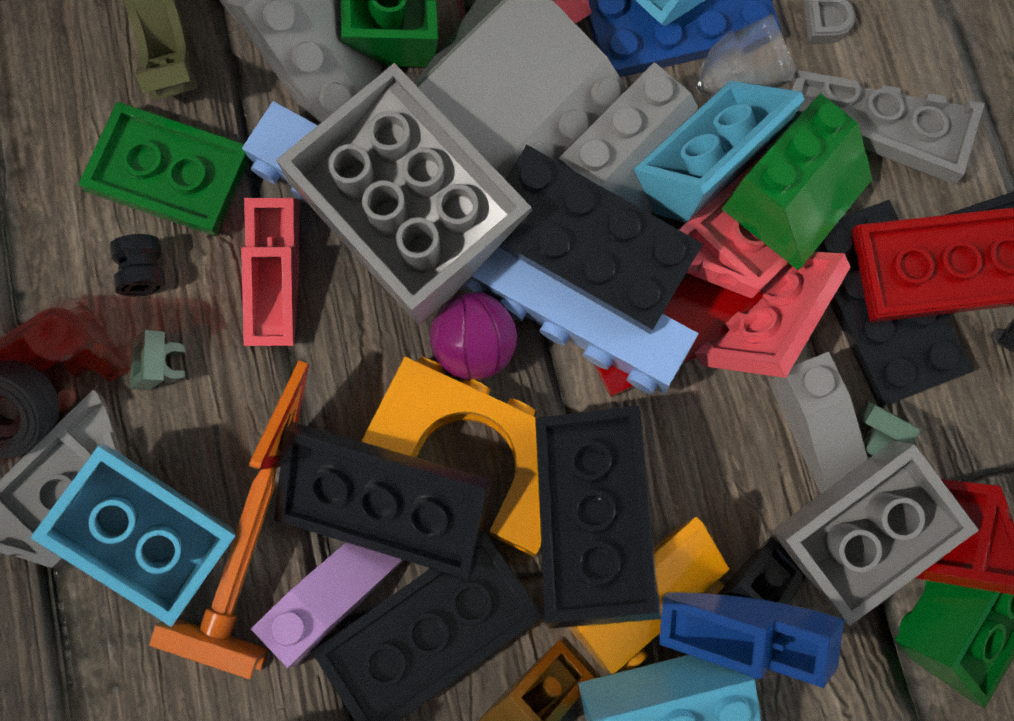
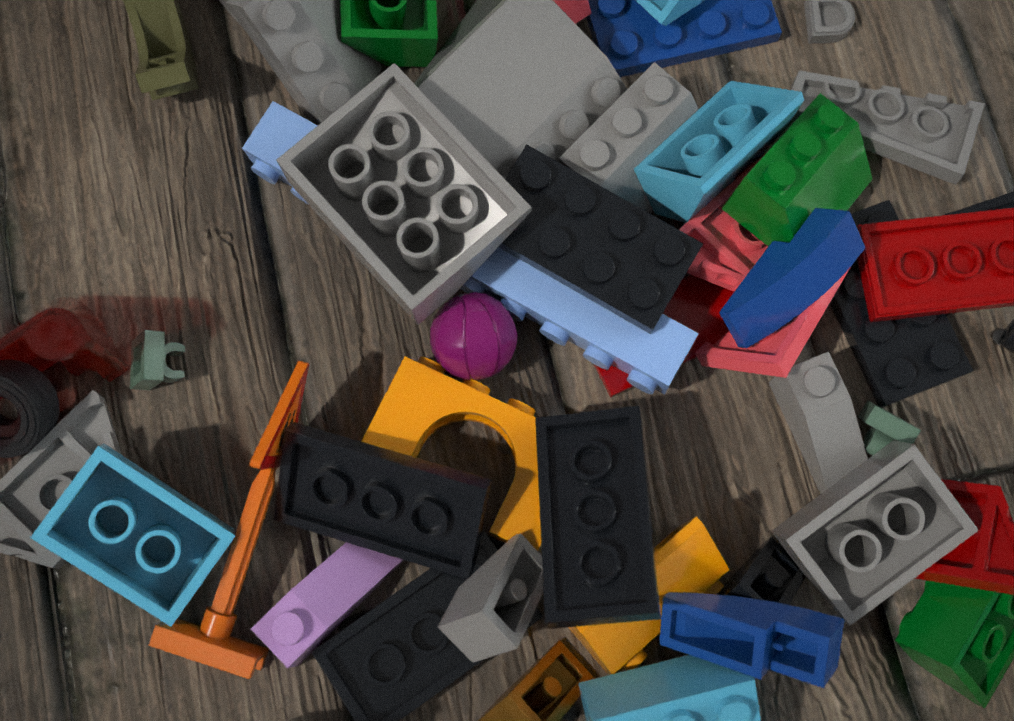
green plate [78,101,250,237] -> none
black wheel [110,234,166,297] -> none
coral slope [241,198,300,346] -> none
clear helmet [697,13,800,98] -> none
none -> light grey slope [438,533,544,663]
none -> blue slope [719,208,866,348]

